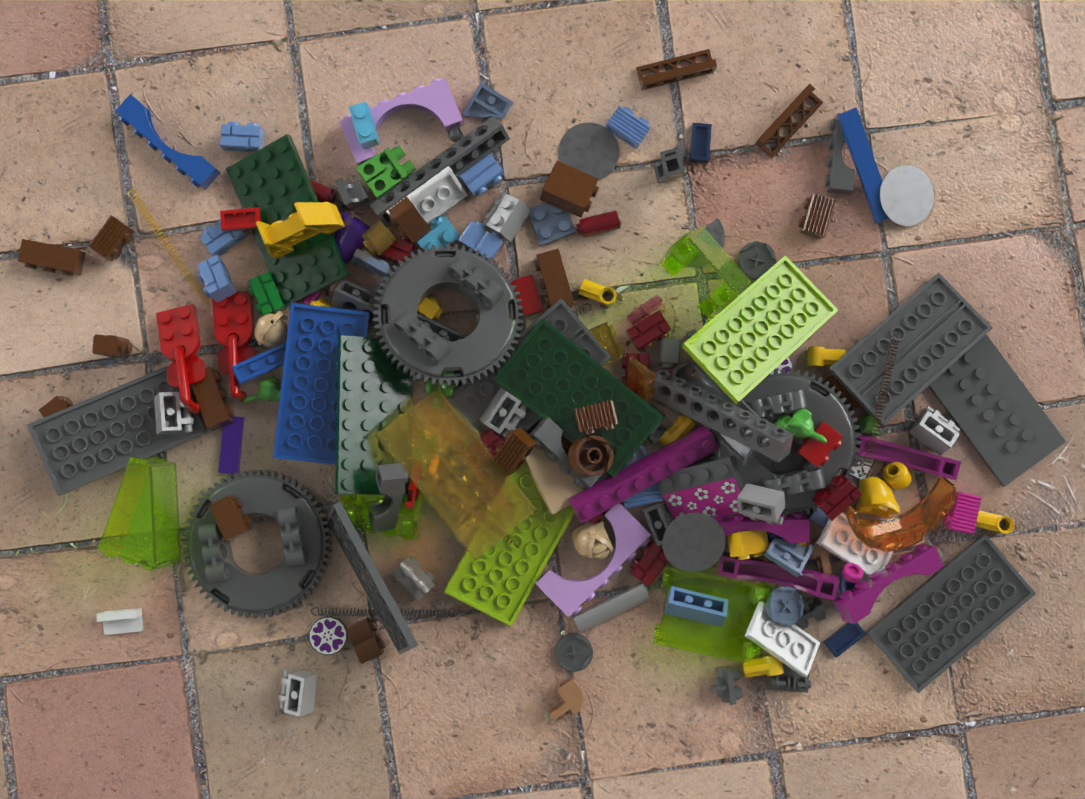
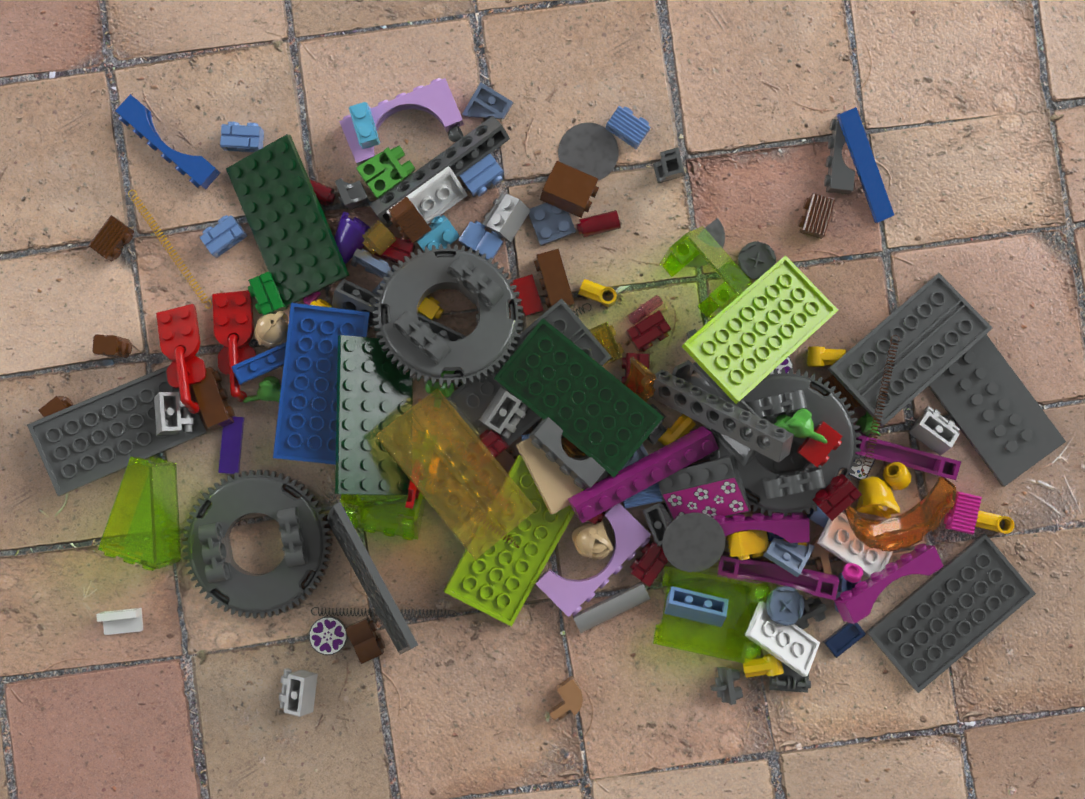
reddish brown brick [18,239,86,277] -> none
medium blue brick [197,255,236,302] -> none
reddish brown brick [208,495,252,541] -> none
red tile [220,207,261,231] -> none
yellow wedge [256,202,345,259] -> none
dark grey arch [368,463,408,532] -> none
light grey brick [391,555,437,600] -> none
reddish brown brick [493,428,537,475] -> none
dark grey tile [555,633,593,672] -> none
reddish brown brick [568,435,614,477] -> none
reddish brown brick [574,400,619,435] -> none
reddish brown fence [636,49,717,90] -> none
dark grey brick [657,338,681,369] -> none
dark blue tile [689,123,712,163] -> none
light grey brick [737,483,785,525] -> none
reddish brown fence [755,83,824,159] -> none
sticker [880,165,934,226] -> none

